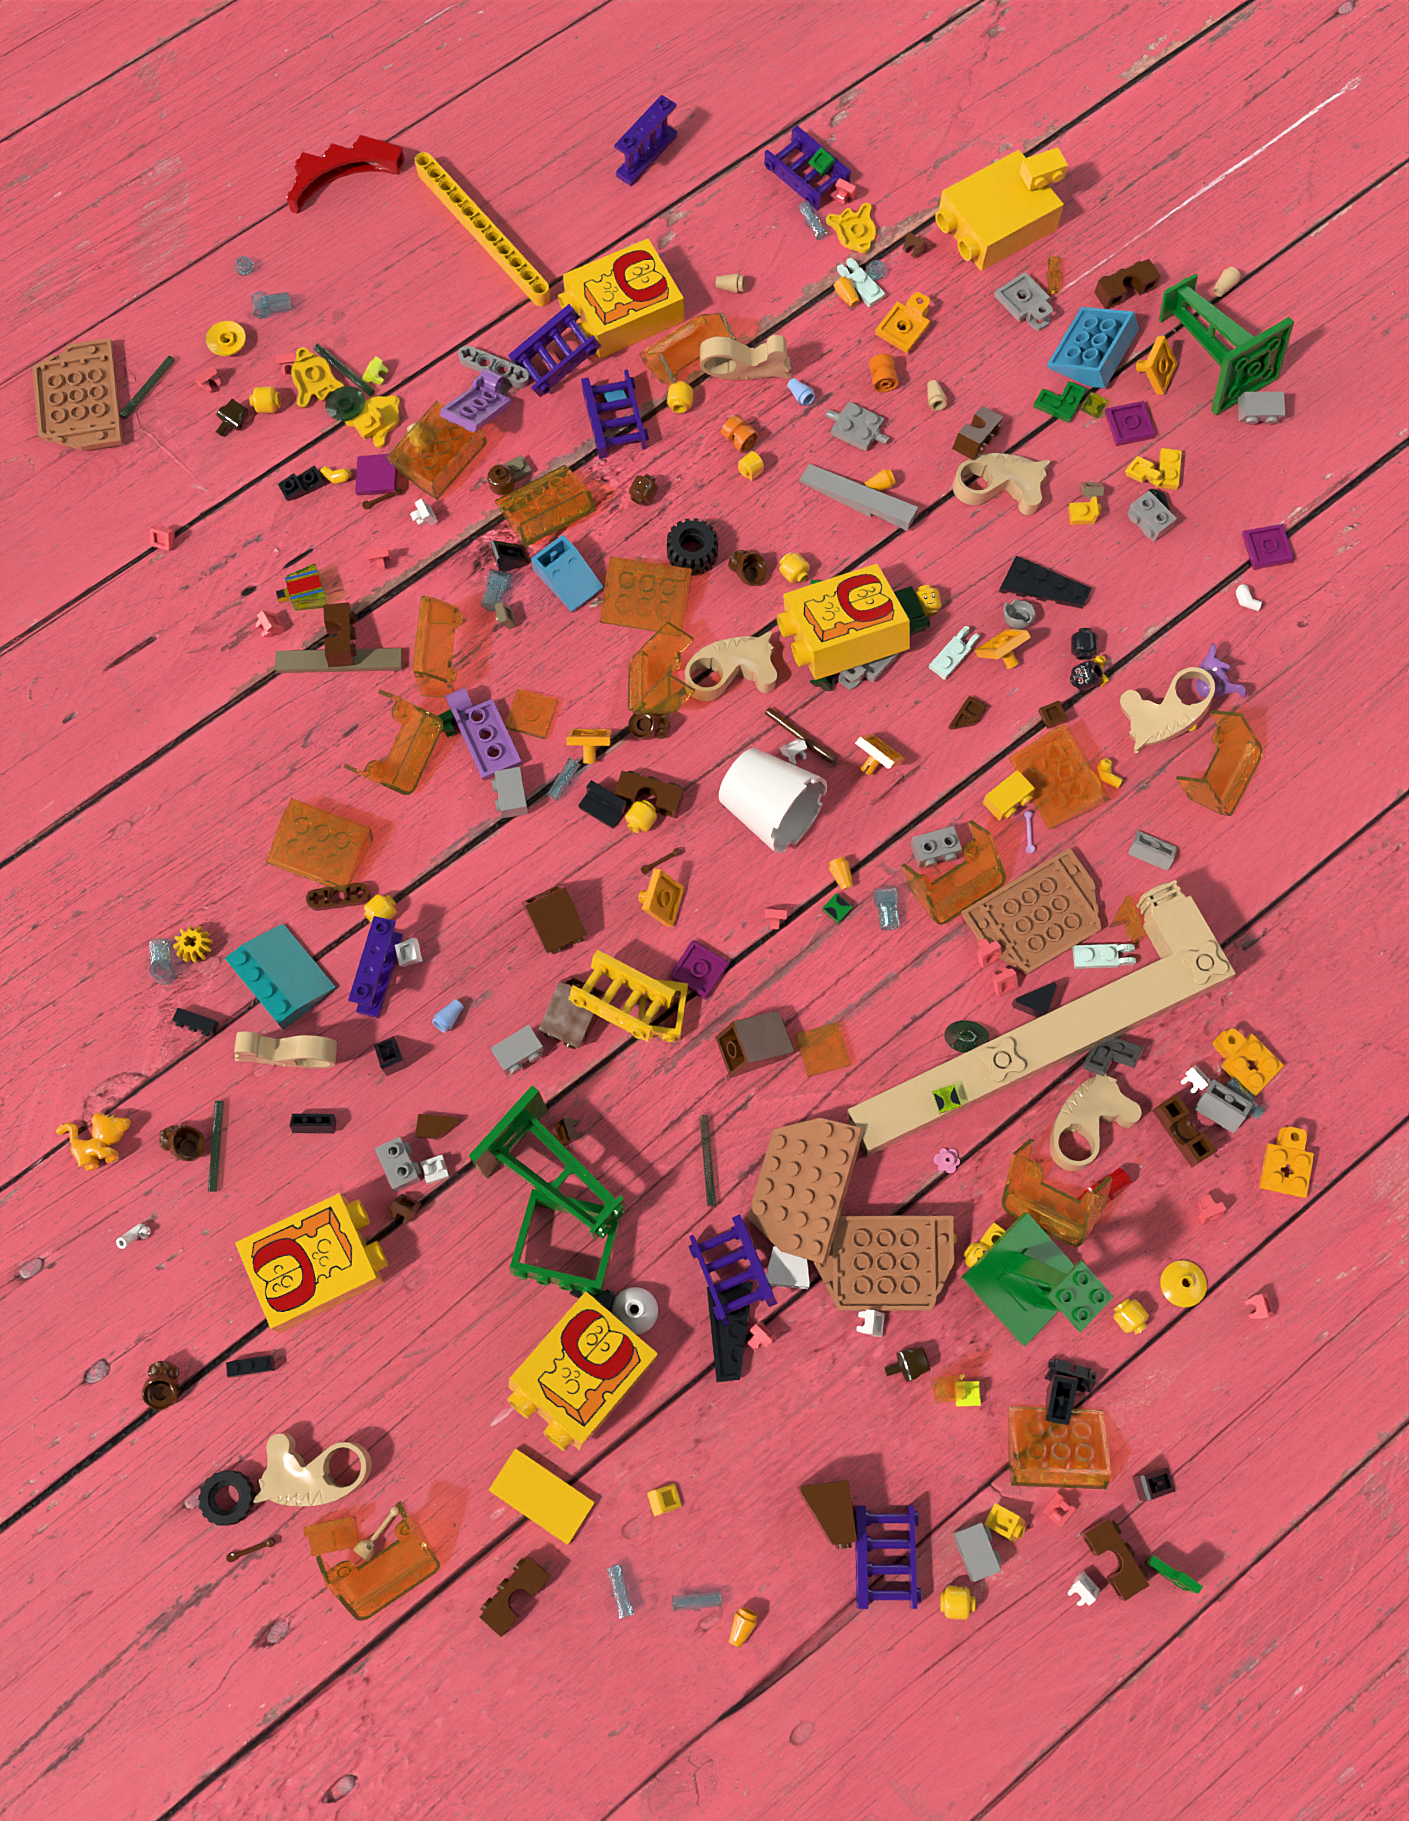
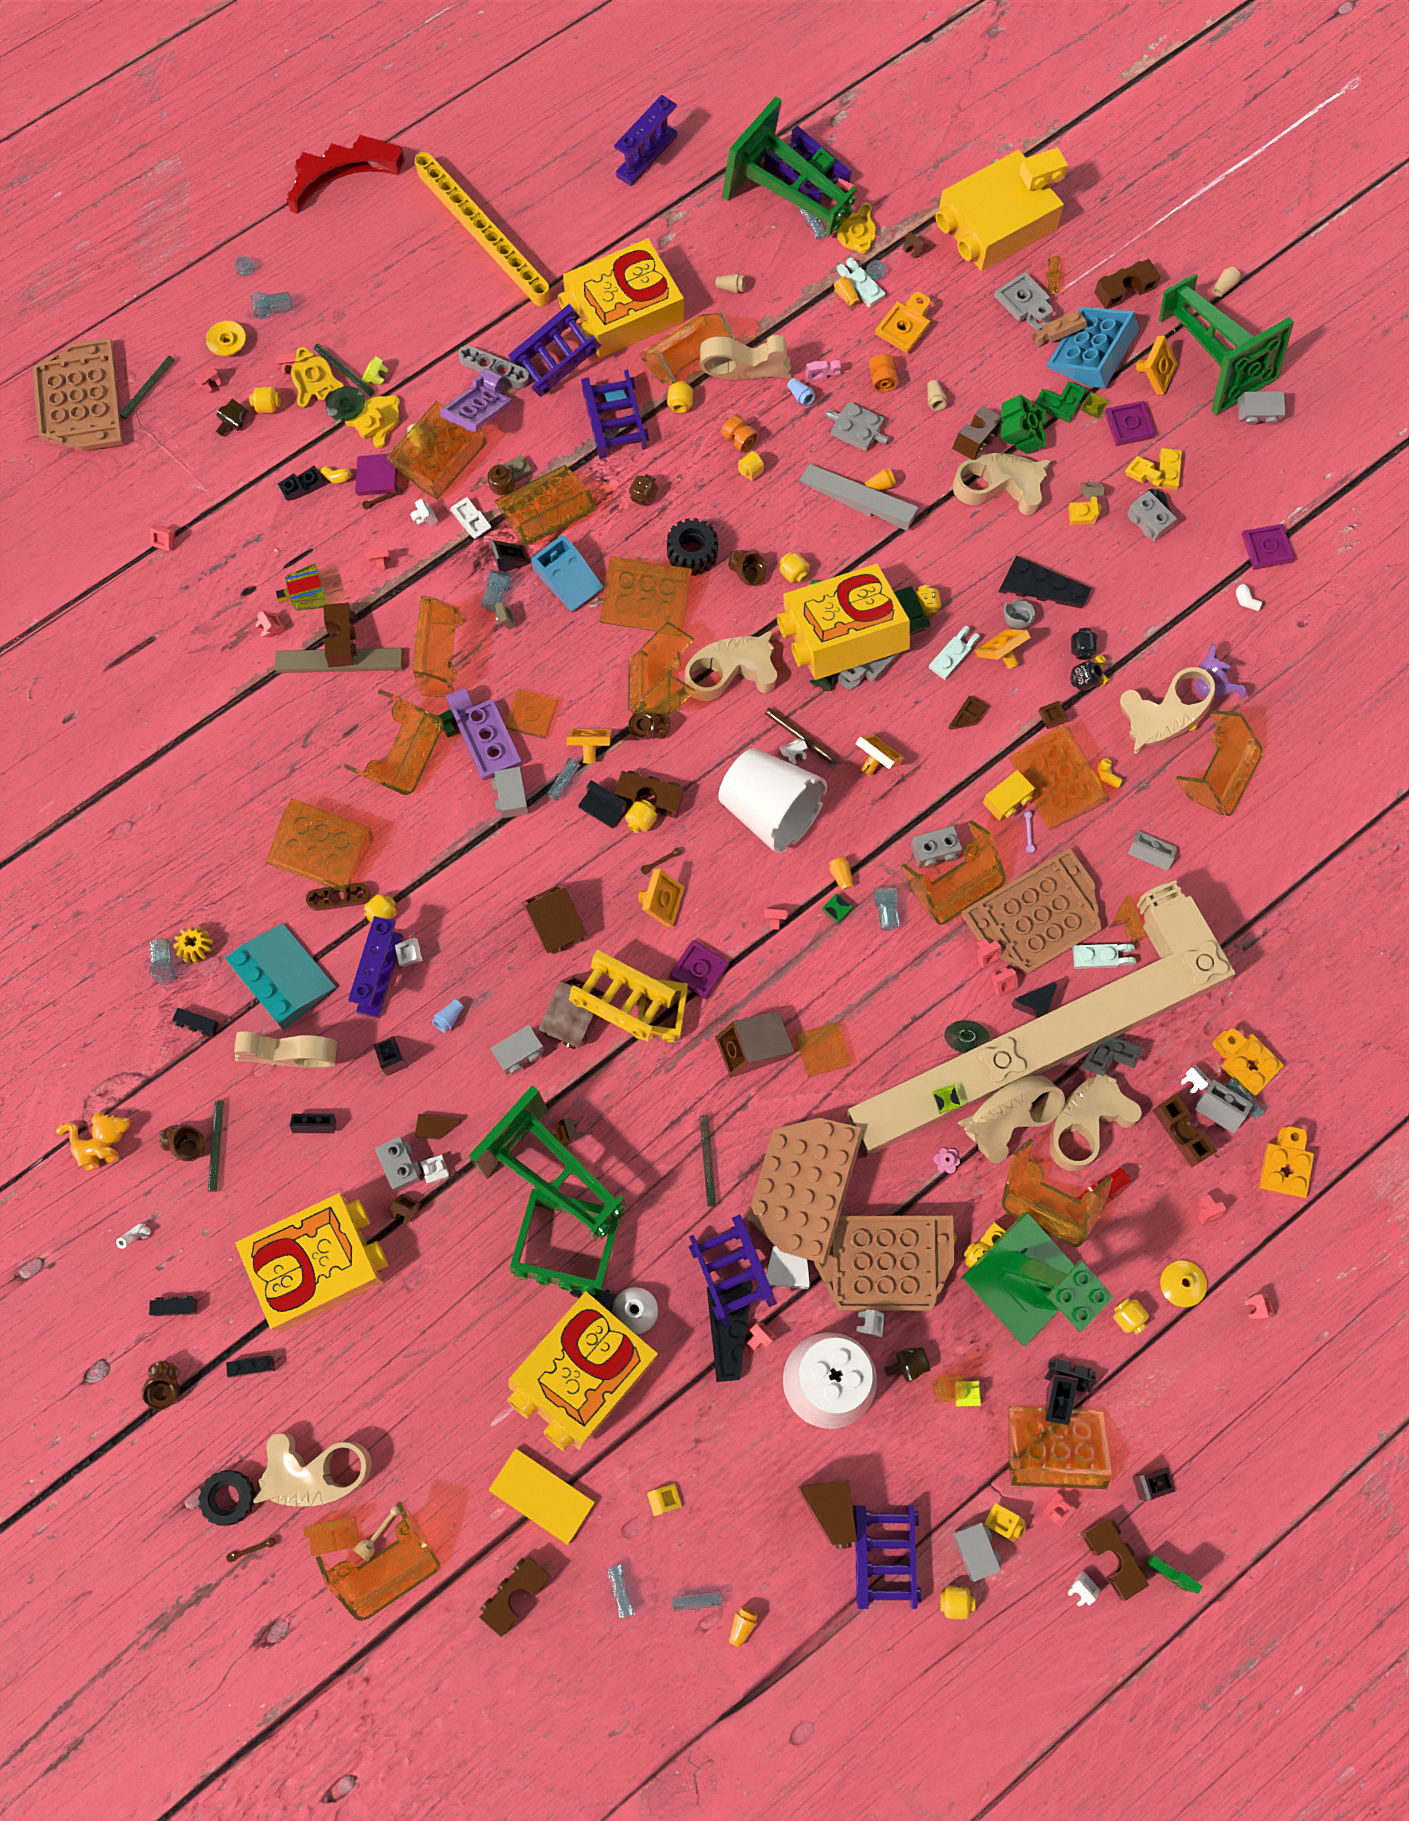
none -> black piece [149,1296,197,1316]
none -> white slope [450,497,491,539]
none -> green piece [722,96,857,237]
none -> white cone [783,1332,877,1429]
none -> bright pink plate [806,360,841,382]
none -> tan animal [958,1076,1065,1163]
none -> green brick [1000,394,1046,454]
none -> nougat plate [1031,311,1087,346]

